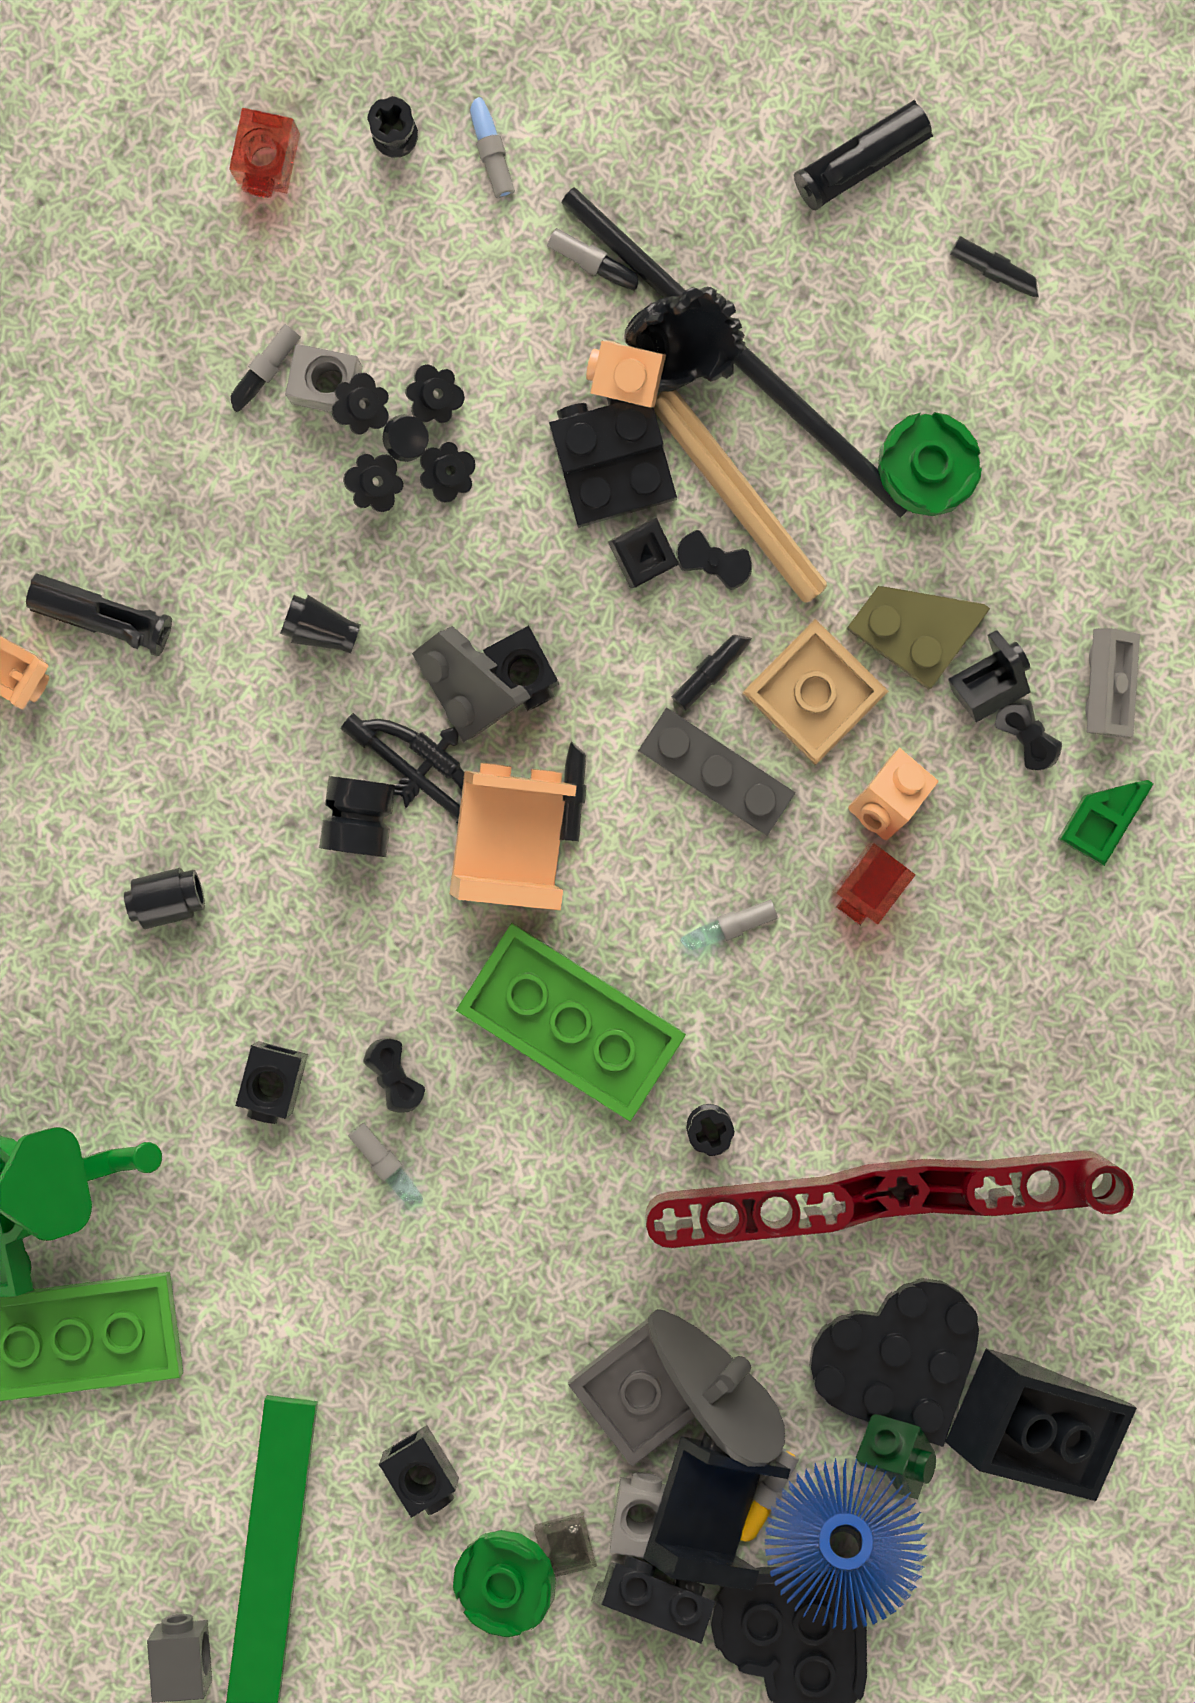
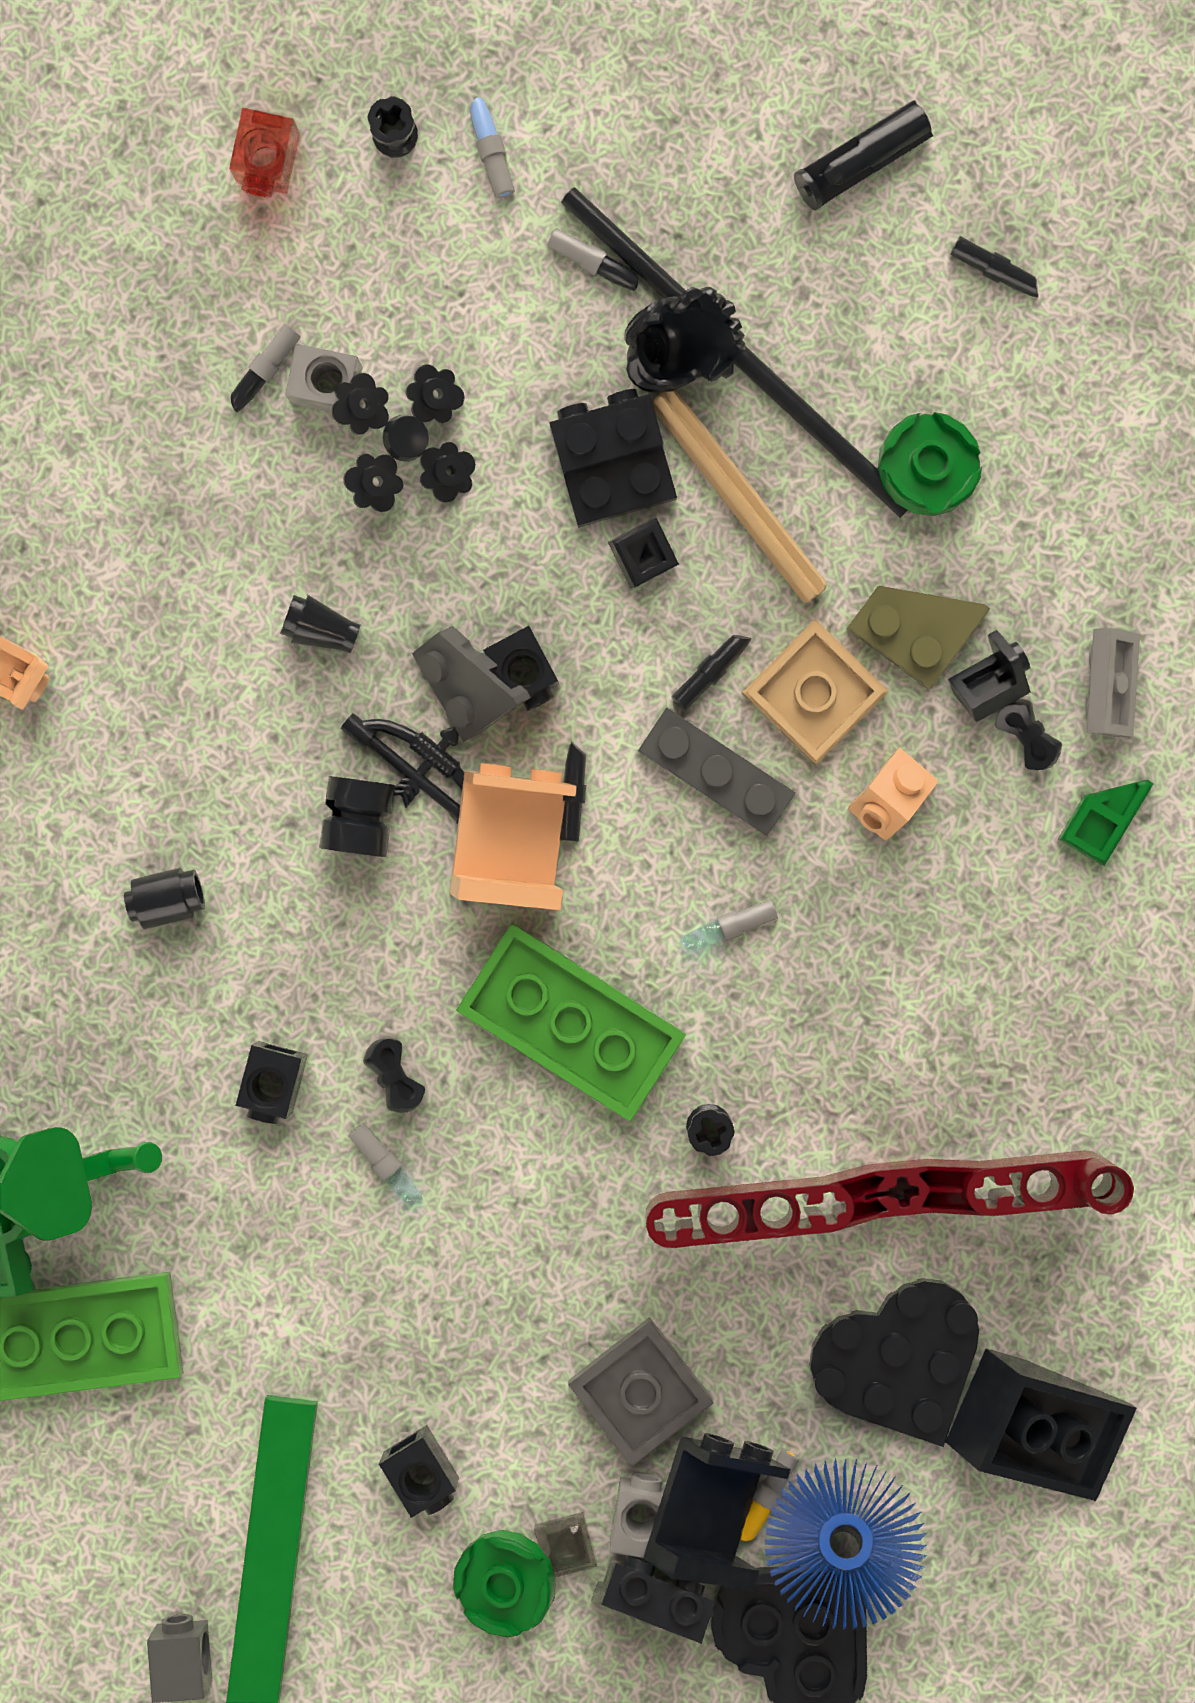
black piece [26,573,172,656] -> none
light nougat bracket [586,341,666,408] -> none
dark grey shield [648,1309,785,1466] -> none
black piece [676,530,752,590] -> none
clear red brick [832,843,916,926] -> none
dark green bracket [856,1414,936,1500] -> none

